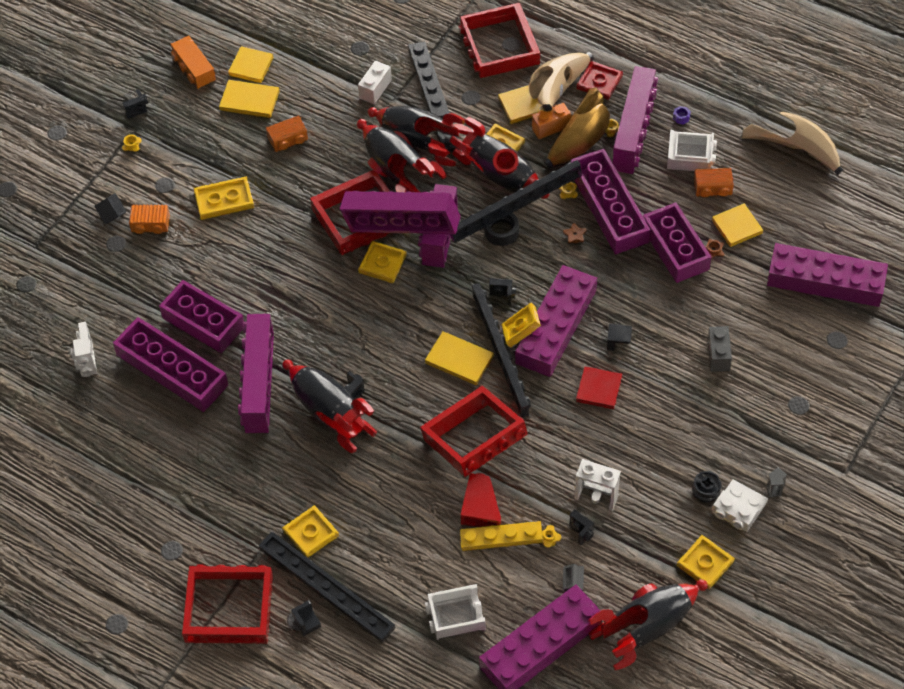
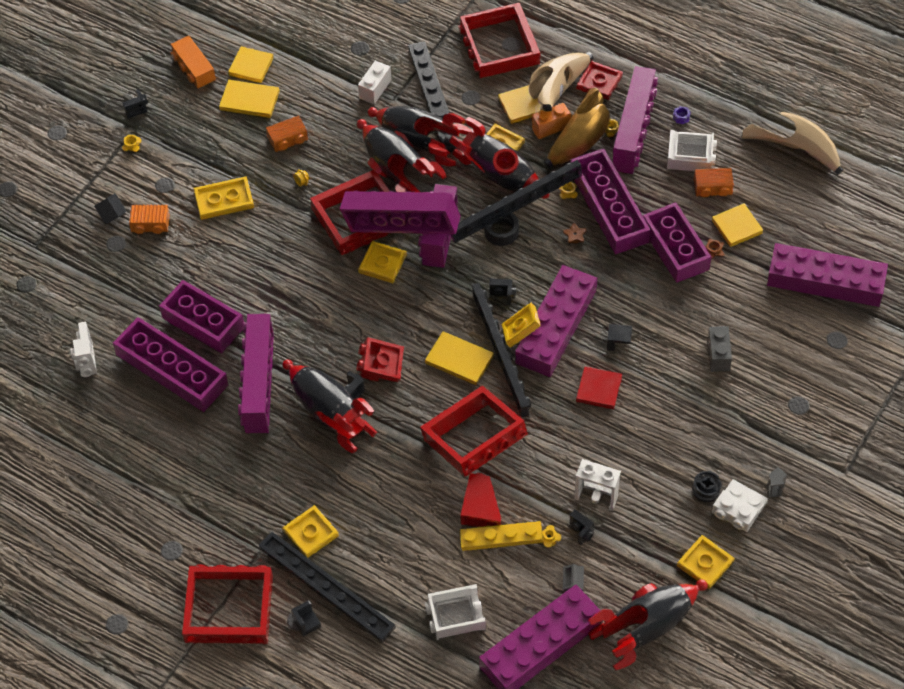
none -> yellow plate [293,169,310,187]
none -> red plate [356,337,404,383]

